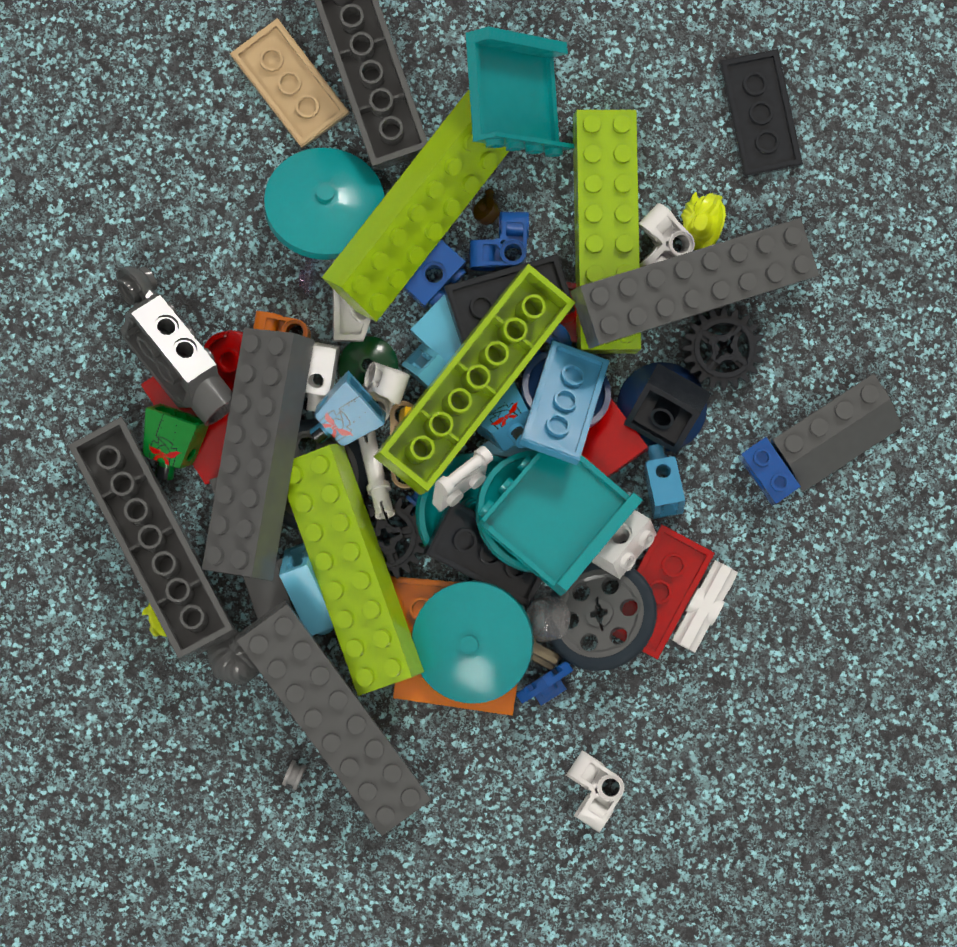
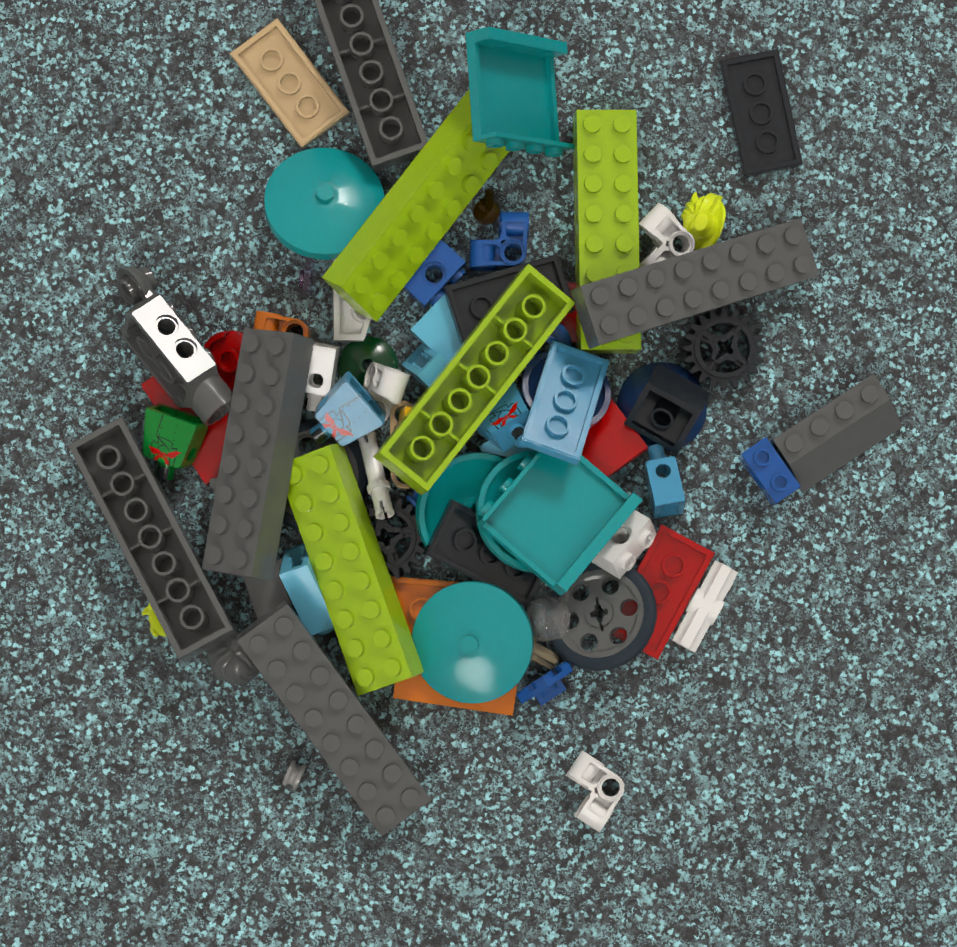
white plate [432,446,493,512] -> none

